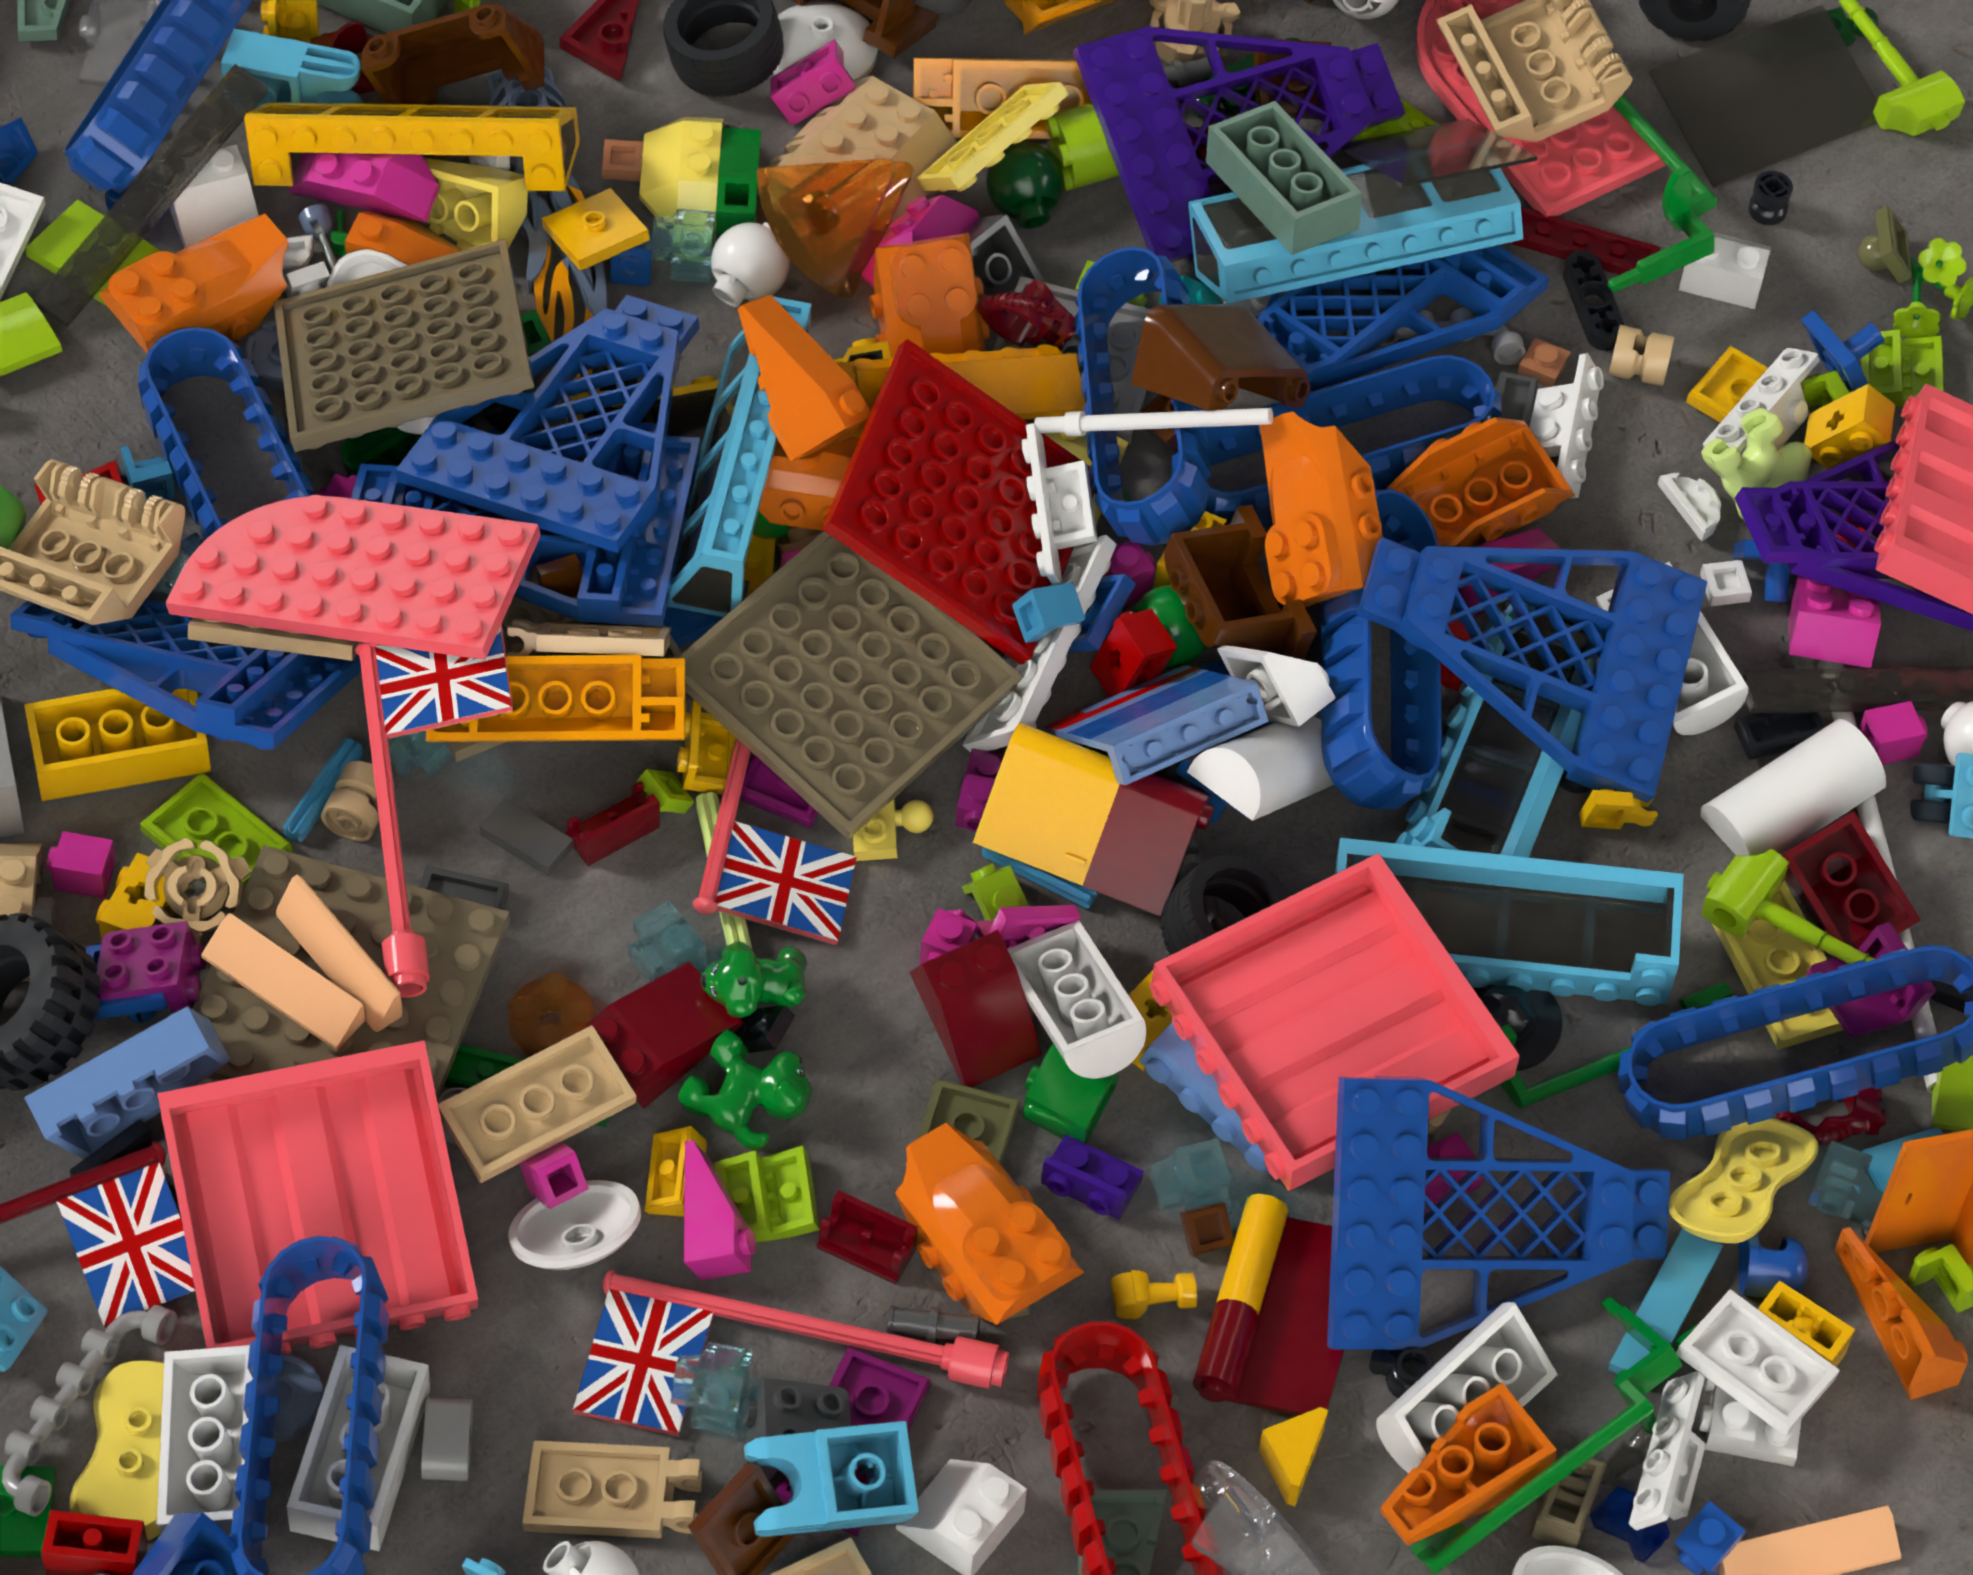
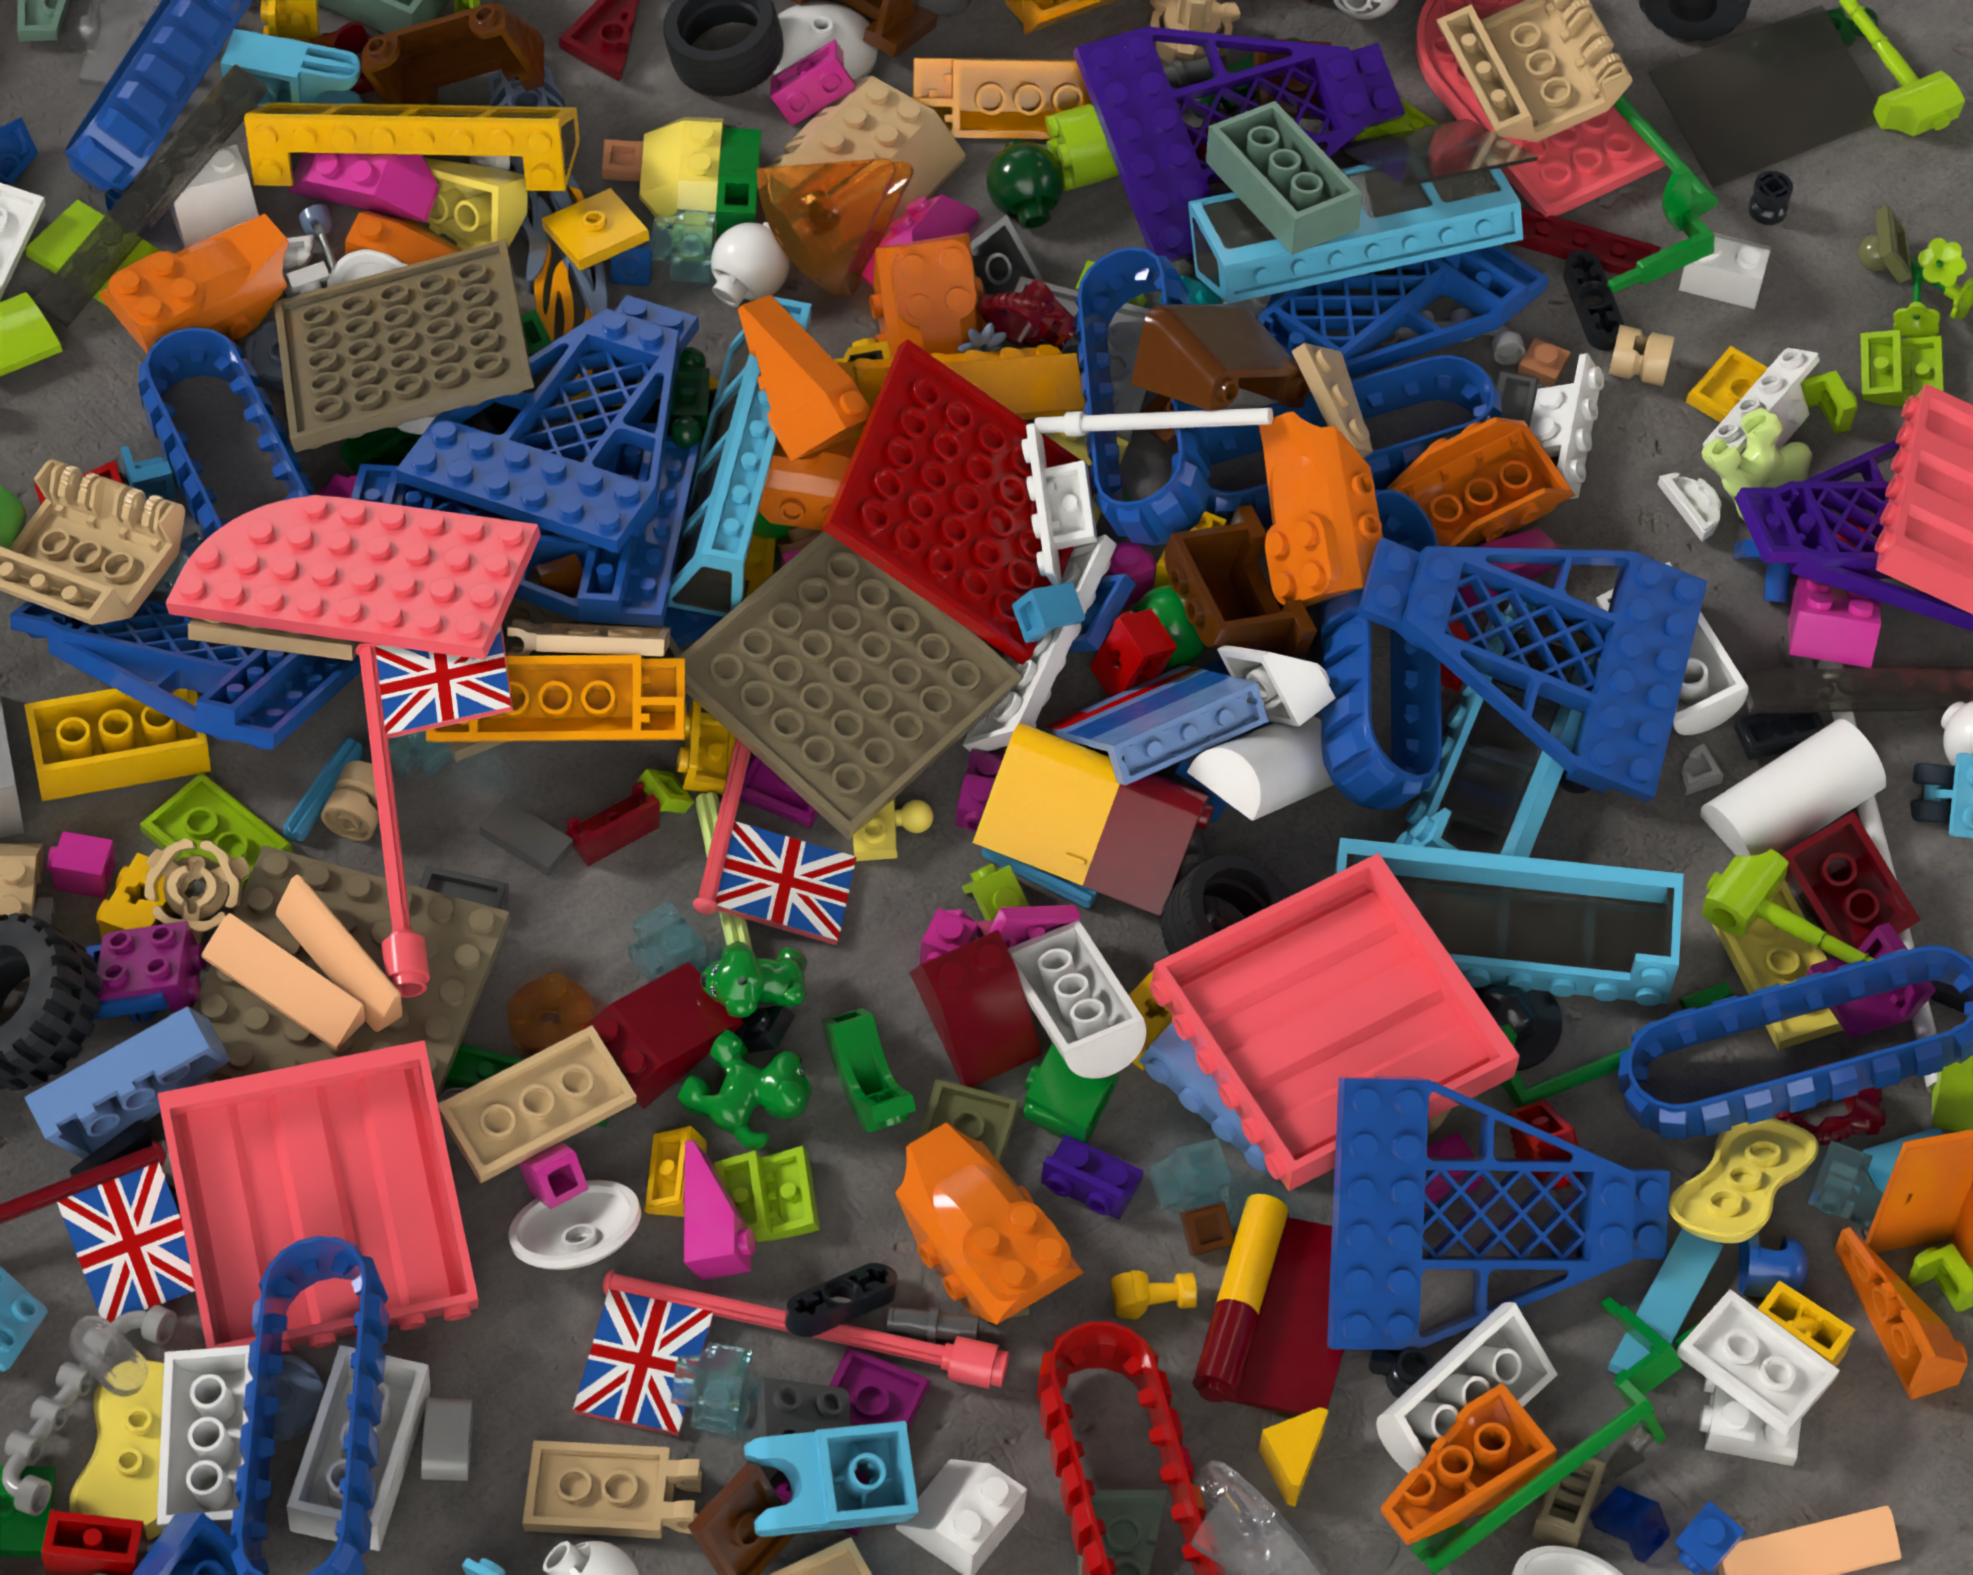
green hand [331,210,348,256] -> none
dark red hinge [817,1190,918,1285] -> none
light yellow plate [915,82,1069,192] -> none
yellow plate [1579,789,1658,829] -> none
white bracket [1629,1371,1706,1530] -> none
white plate [1700,560,1752,606] -> none
blue tile [1801,310,1885,392] -> none
yellow brick [1804,384,1895,470] -> none
dark pink brick [1859,701,1928,765] -> none
none -> clear tile [68,1316,149,1397]
none -> dark green plate [668,346,710,449]
none -> black beam [785,1263,897,1337]
none -> green arch [821,1008,916,1133]
none -> sand blue plant [958,323,1007,353]
none -> tan wing [1291,343,1373,458]
none -> red brick [1507,1100,1580,1189]
none -> light grey tile [1680,743,1724,796]

